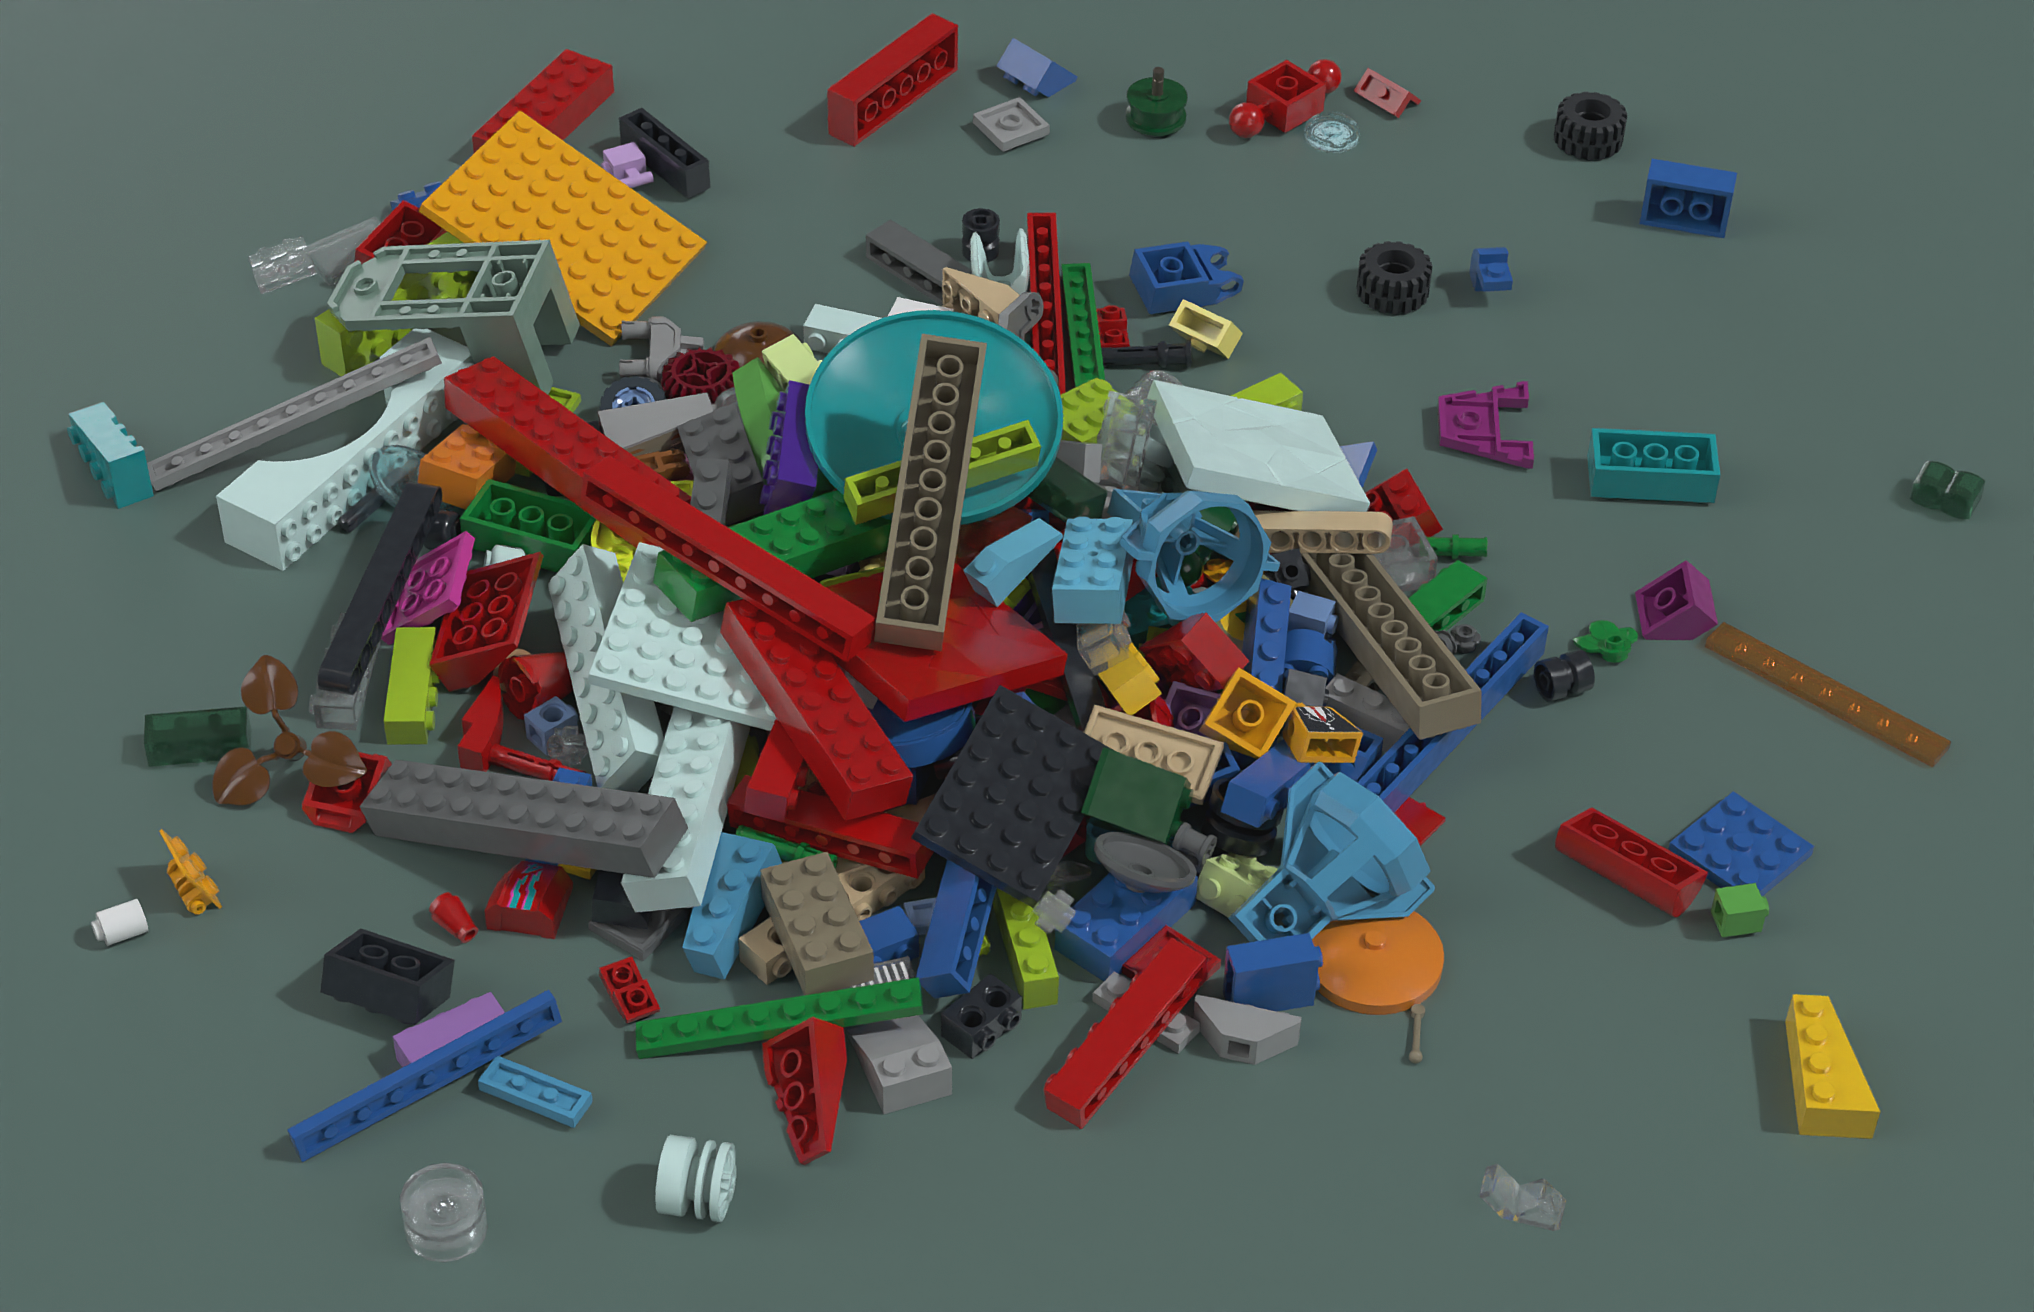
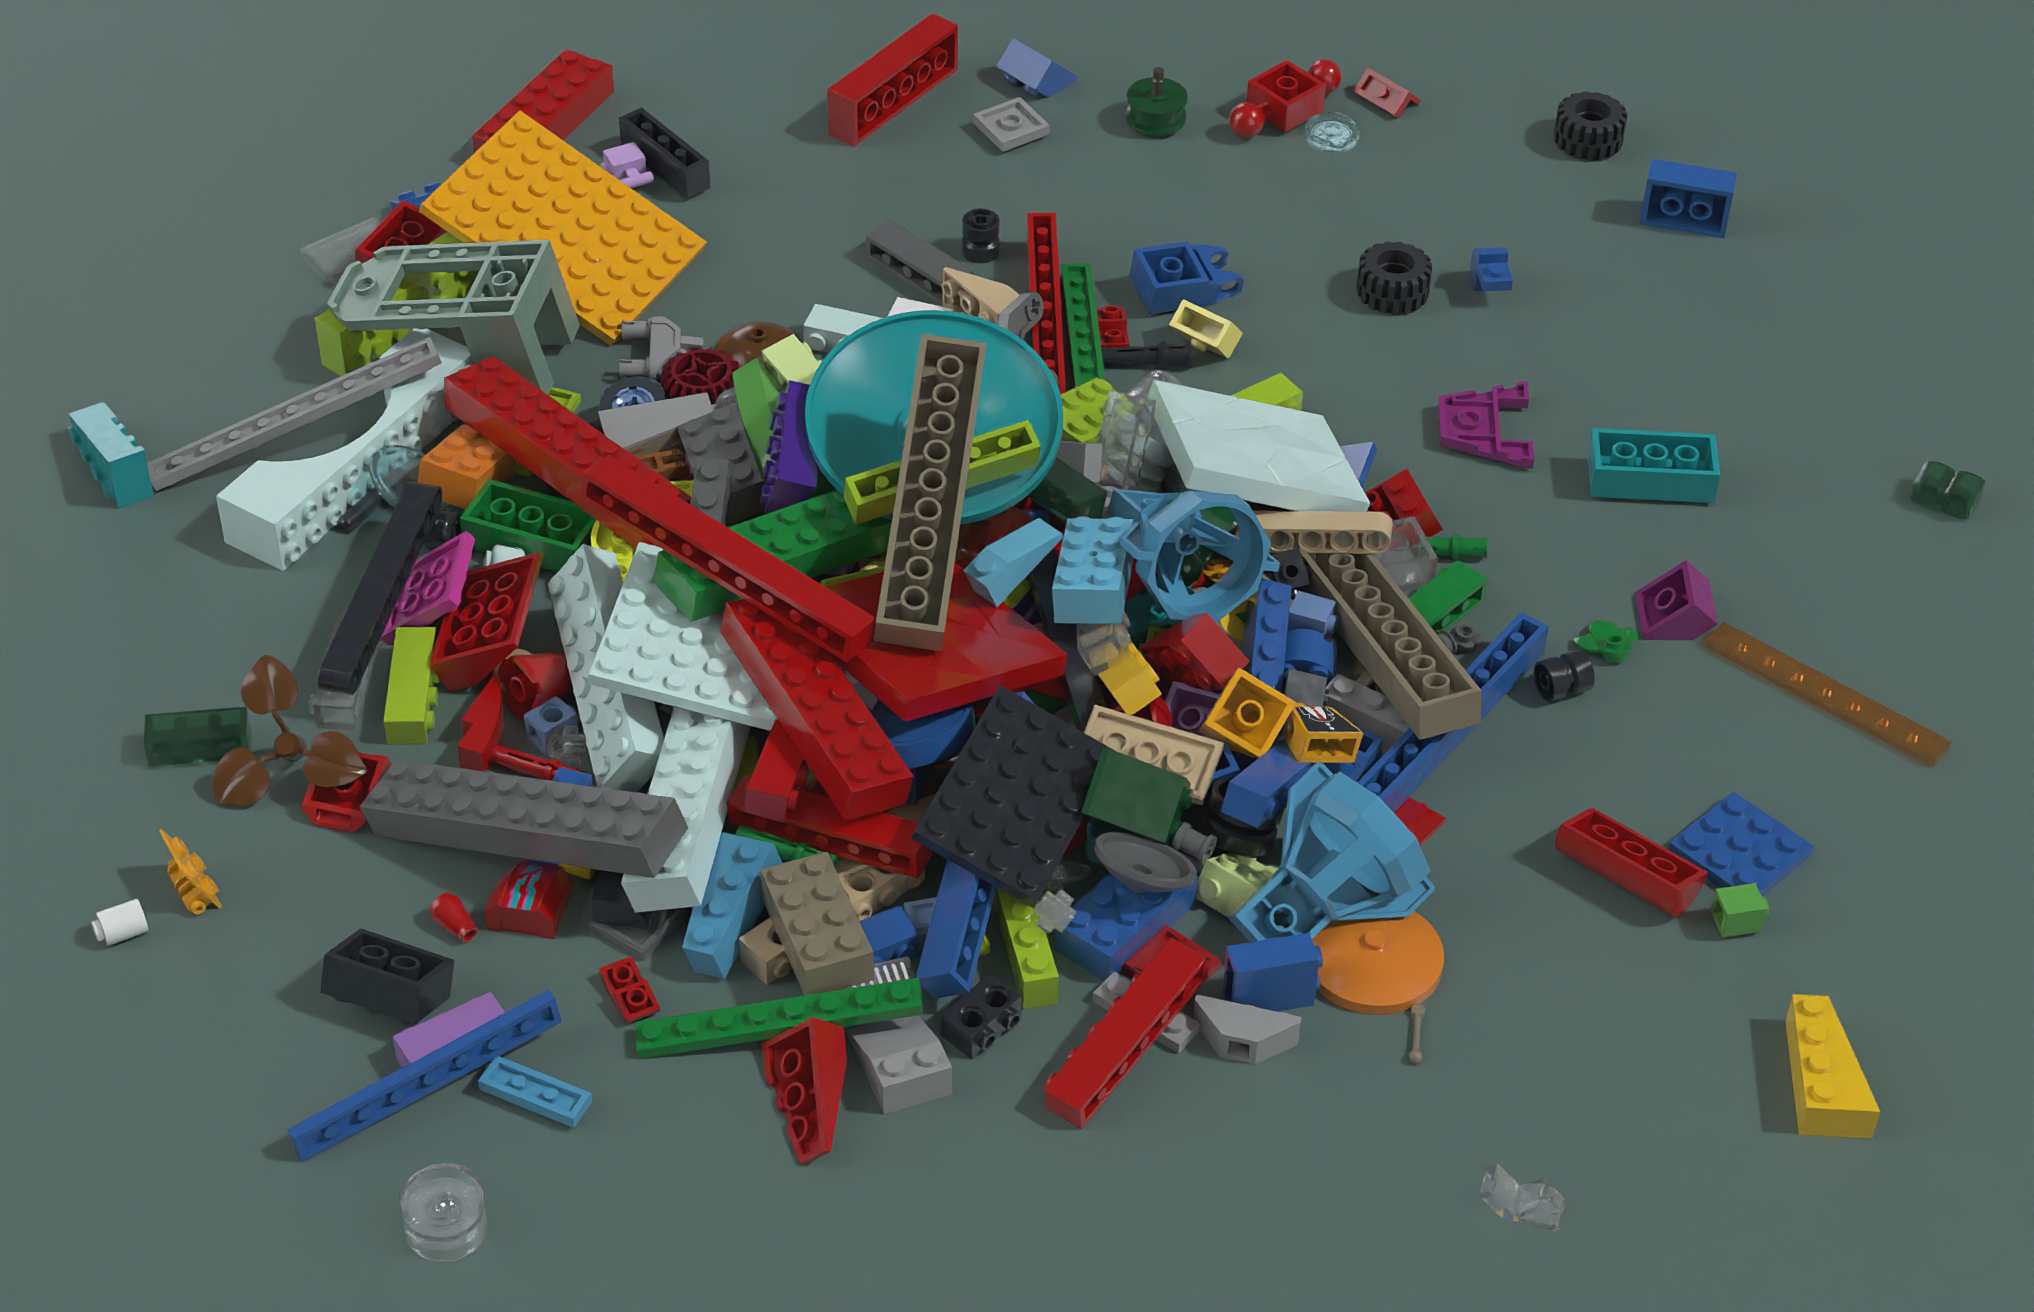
clear plate [248,236,317,294] -> none
light aqua wheel [655,1135,737,1222] -> none
light aqua animal [970,228,1029,295] -> none

